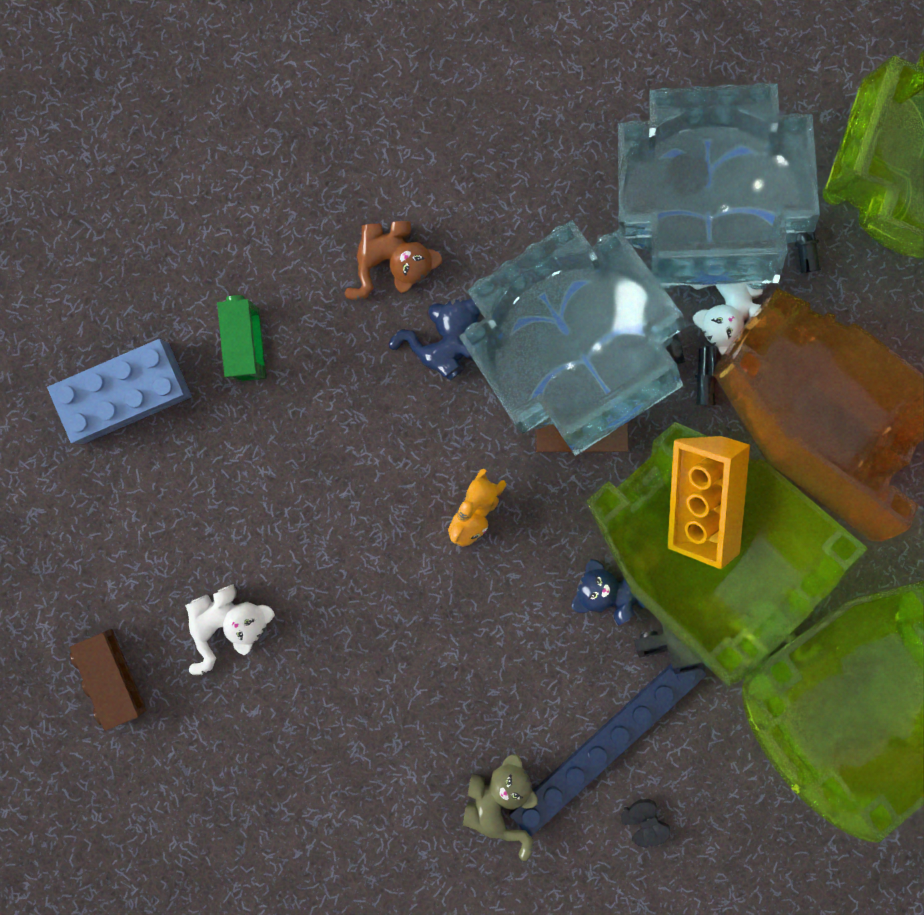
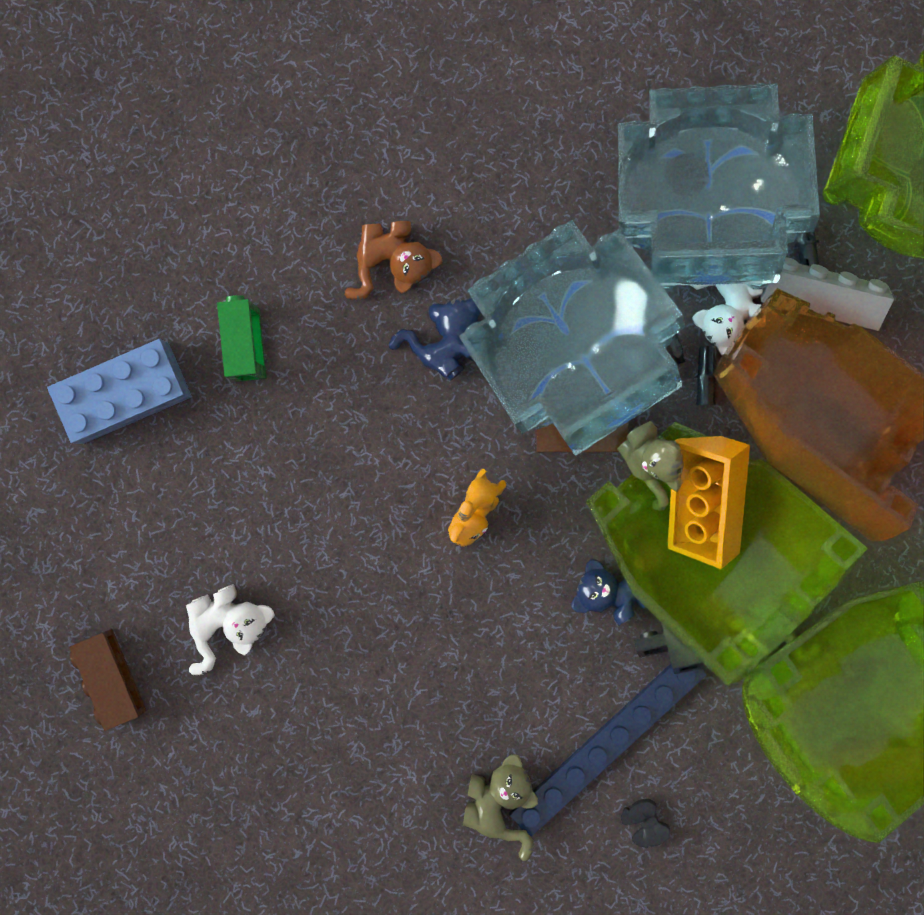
none -> olive animal [617,421,684,510]
none -> light grey brick [760,257,894,331]

